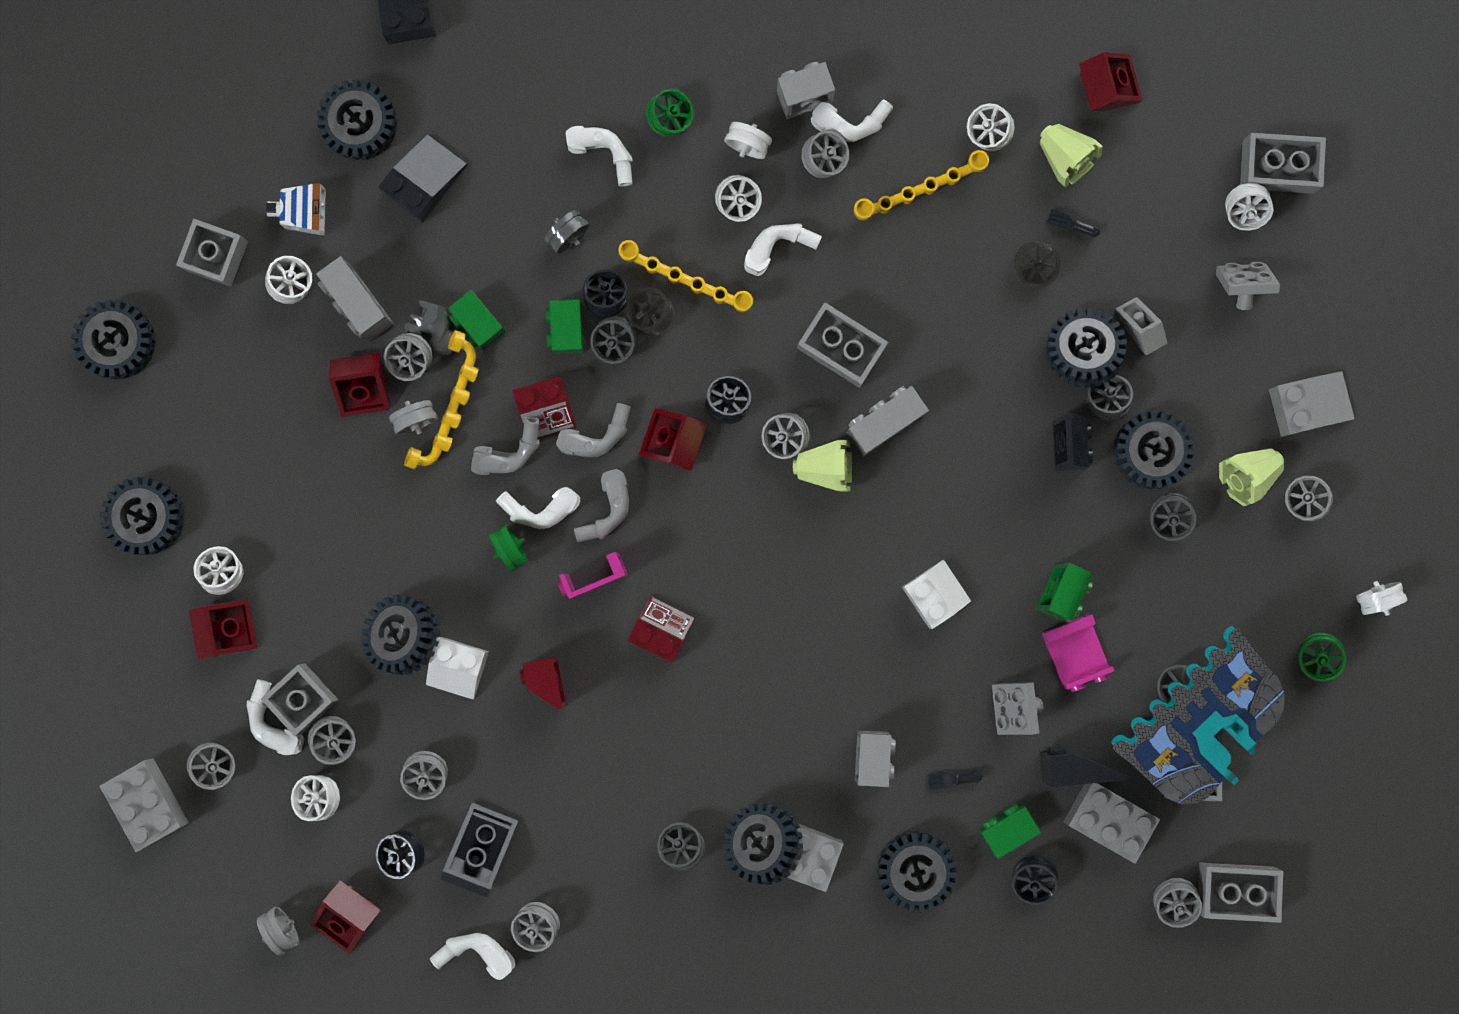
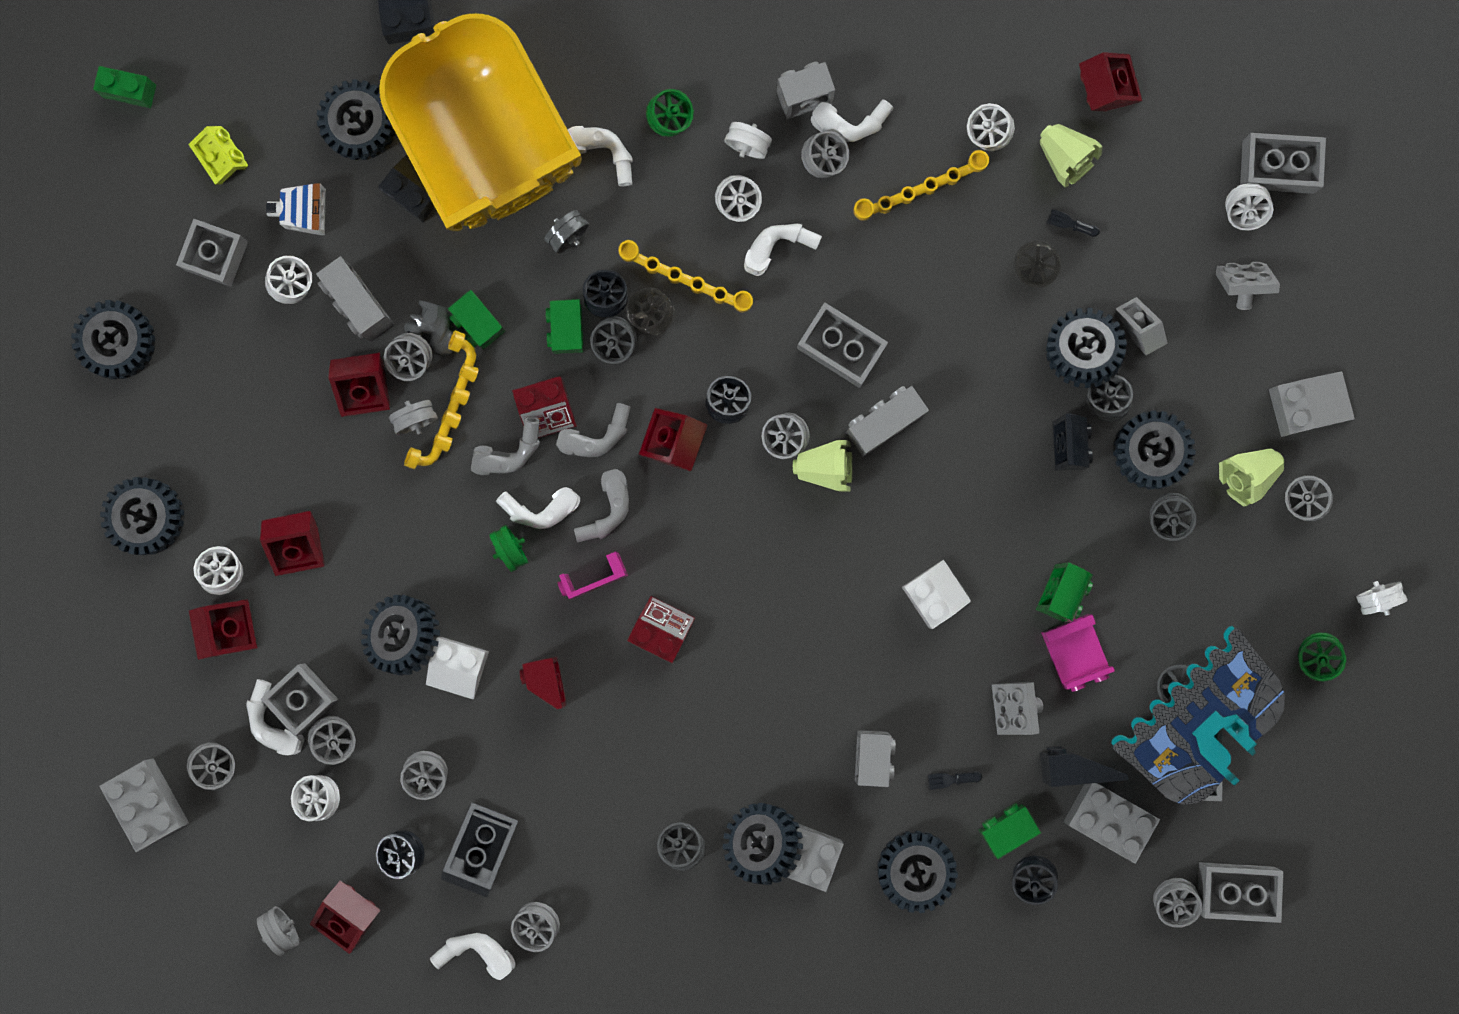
none -> green brick [93,66,157,108]
none -> neon yellow bracket [188,126,248,185]
none -> dark red slope [260,511,324,576]
none -> yellow cylinder [380,13,582,231]

